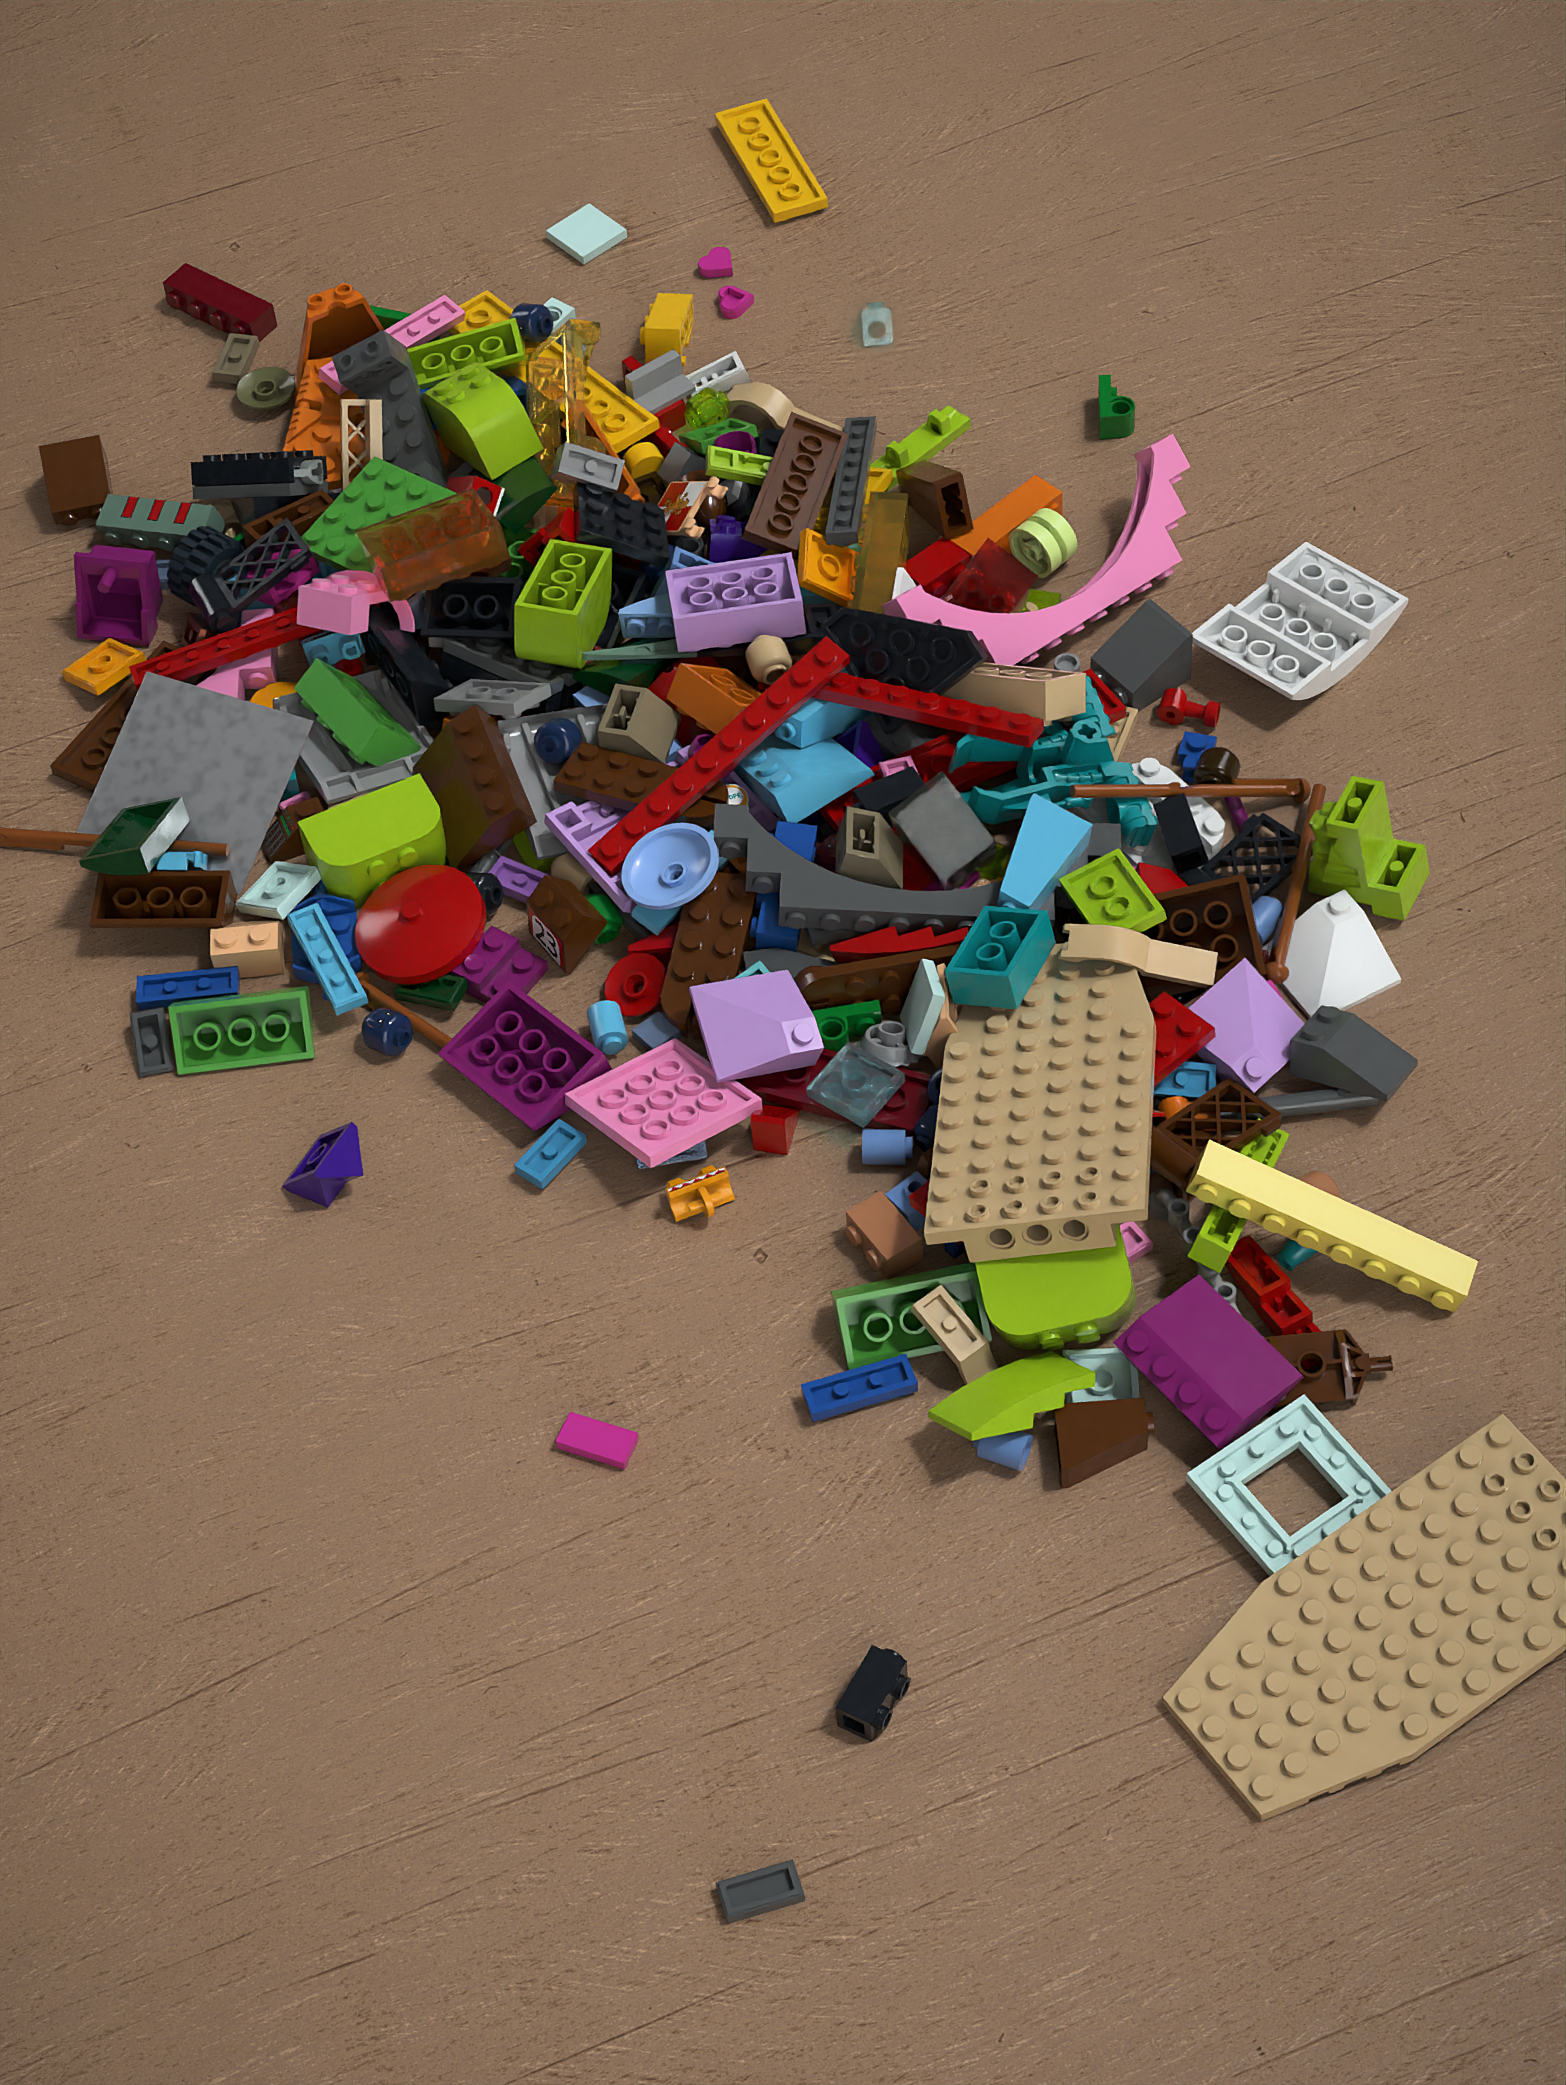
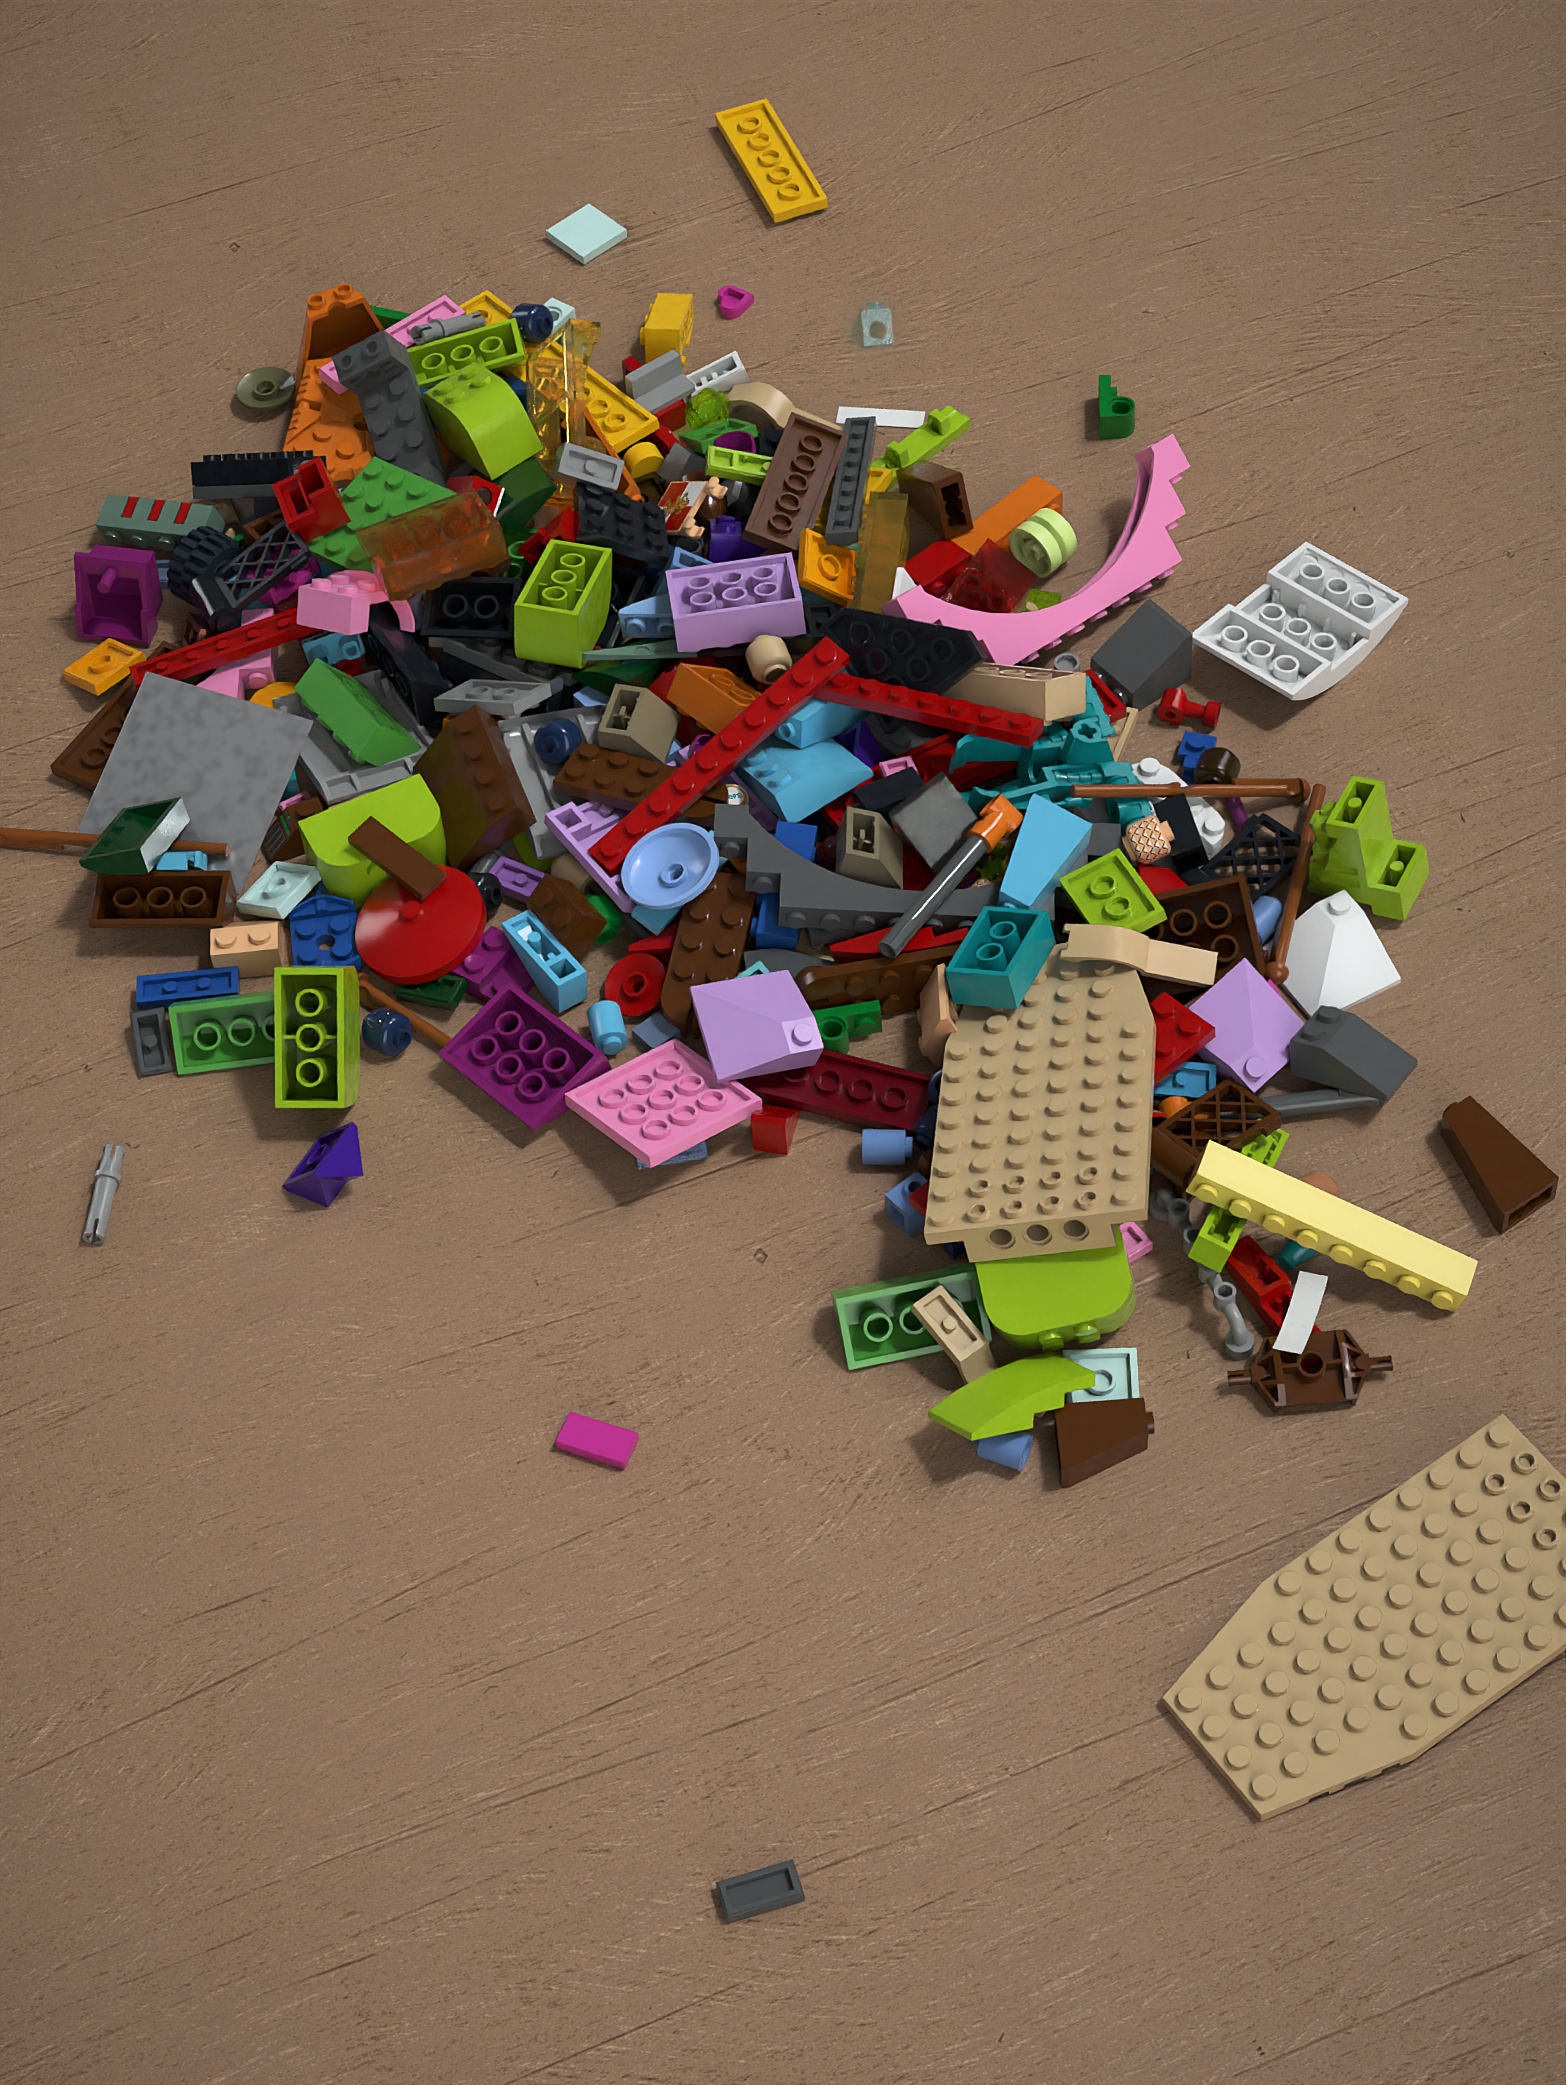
reddish brown slope [39,435,113,525] -> none
dark red brick [163,263,277,342] -> none
dark tan plate [212,333,260,384] -> none
medium azure tile [287,903,368,1015] -> none
tan fence [340,399,383,492] -> none
dark azure plate [514,1119,587,1190] -> none
light orange hips [665,1165,735,1222] -> none
dark pink tile [698,247,733,278] -> none
blue plate [801,1354,918,1422] -> none
clear light blue plate [806,1042,905,1128] -> none
black brick [836,1645,911,1742] -> none
nougat brick [845,1191,924,1279] -> none
light grey piece [856,1021,923,1068] -> none
light aqua tile [900,959,946,1055] -> none
magenta slope [1113,1275,1304,1451] -> none
light aqua plate [1186,1395,1391,1576] -> none
none -> light grey pin [82,1144,126,1244]
none -> red plate [272,456,351,543]
none -> lime brick [274,966,360,1108]
none -> reddish brown tile [348,816,446,901]
none -> light grey pin [410,311,486,345]
none -> medium azure slope [501,909,587,1013]
none -> white sticker [836,406,925,428]
none -> dark grey piece [878,793,1024,959]
none -> light nougat head [1122,815,1175,865]
none -> white sticker [1272,1271,1328,1354]
none -> reddish brown slope [1440,1096,1559,1235]

